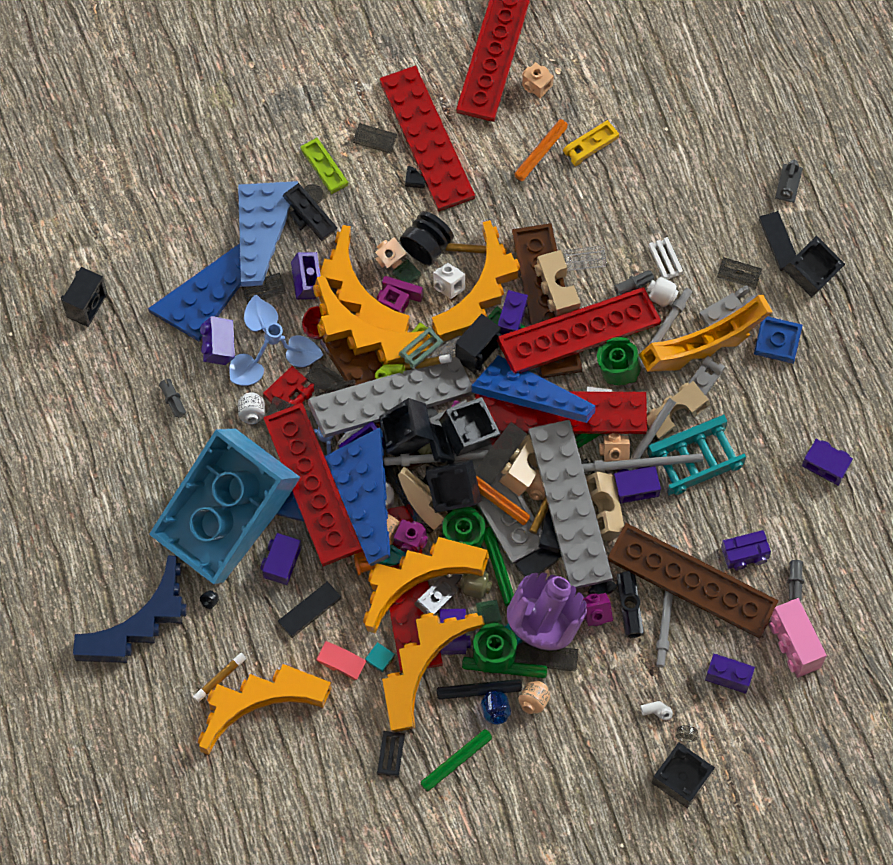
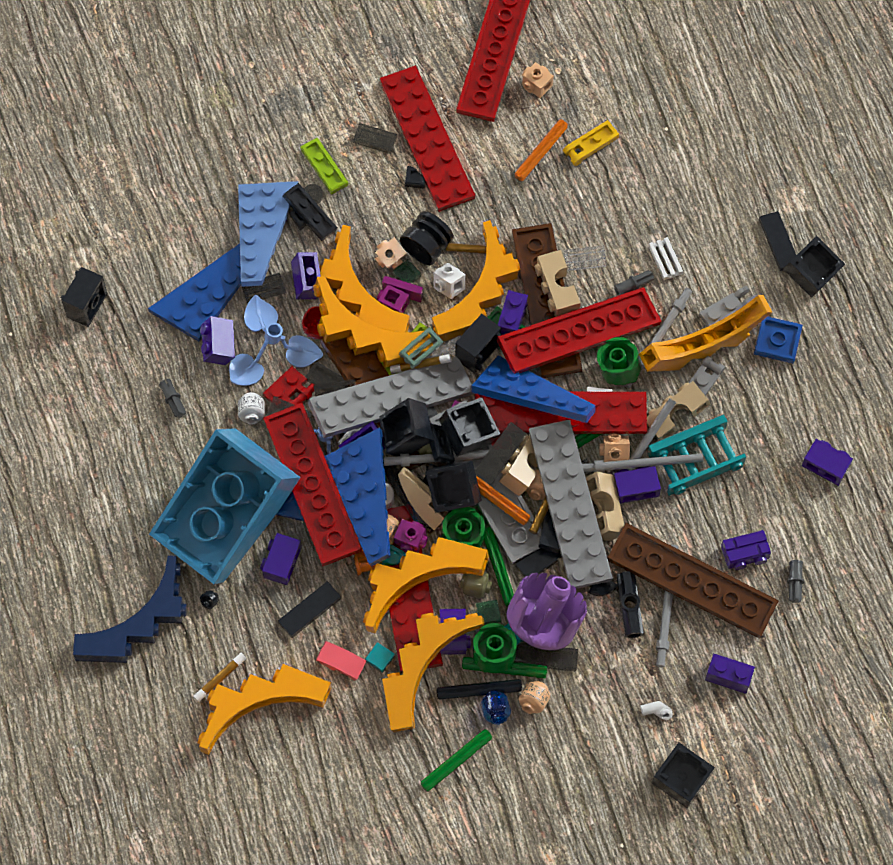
lime arm [375,364,405,379] -> none
black tile [377,731,405,778] -> none
dark grey hinge [414,574,462,614] -> none
magenta brick [582,593,613,626] -> none
white head [647,277,679,307] -> none
clear smoke tile [676,725,698,742] -> none
clear smoke tile [717,257,762,289] -> none
bright pink brick [769,598,827,678] -> none
dark grey hinge [775,160,803,203] -> none

